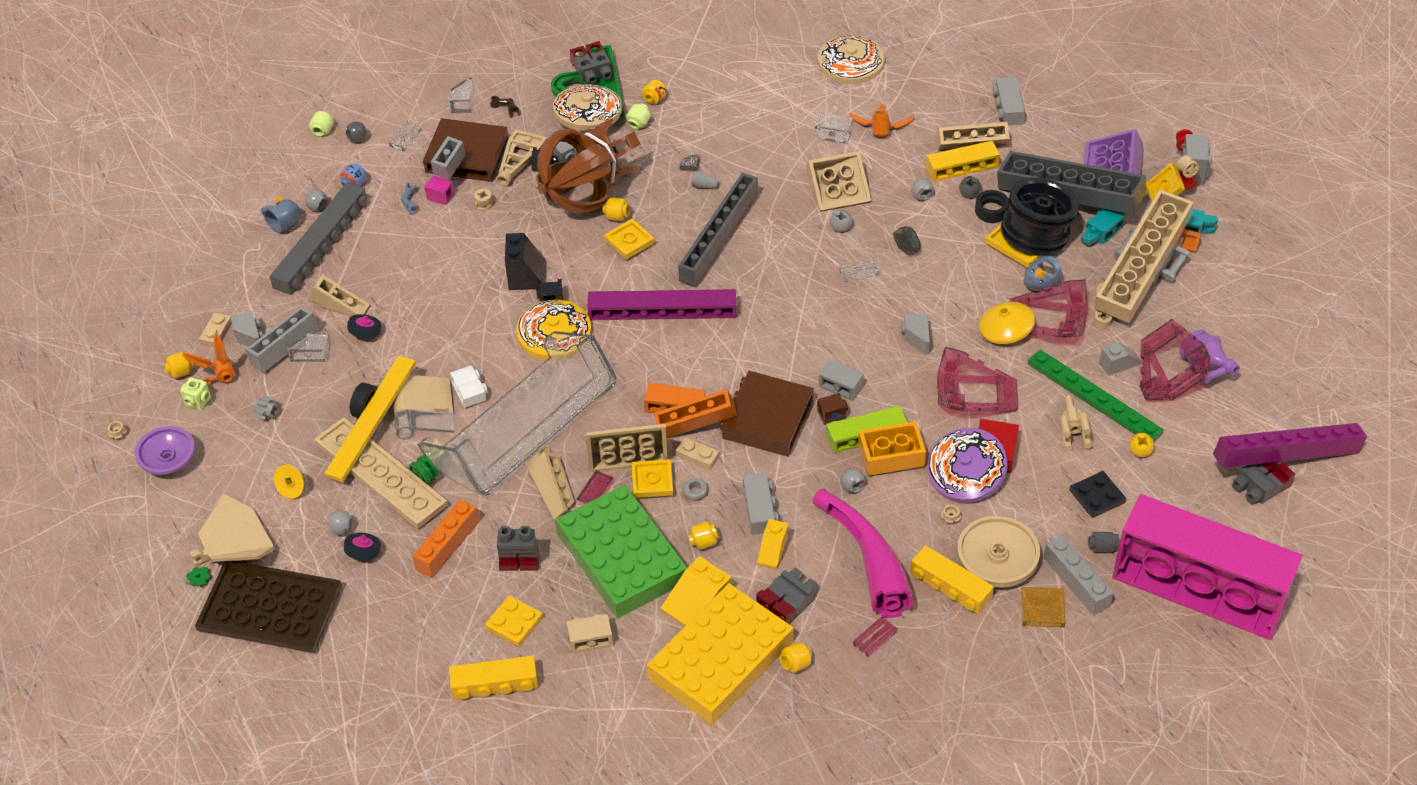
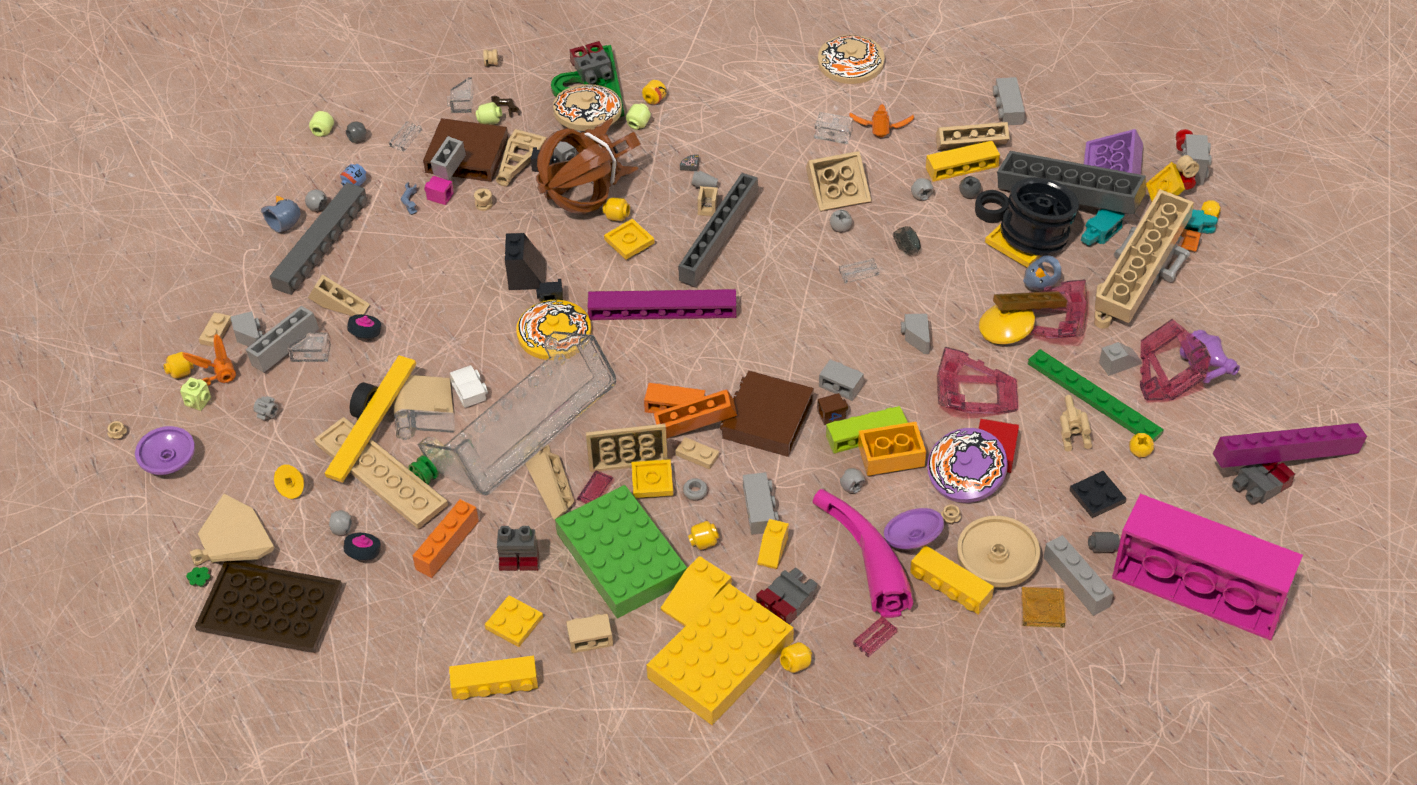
none -> yellowish green head [476,102,502,125]
none -> tan wheel [483,49,498,66]
none -> tan window [698,186,718,216]
none -> medium lavender dish [884,508,944,550]
none -> pearl gold plate [993,291,1068,311]
none -> yellow piece [1201,200,1221,218]

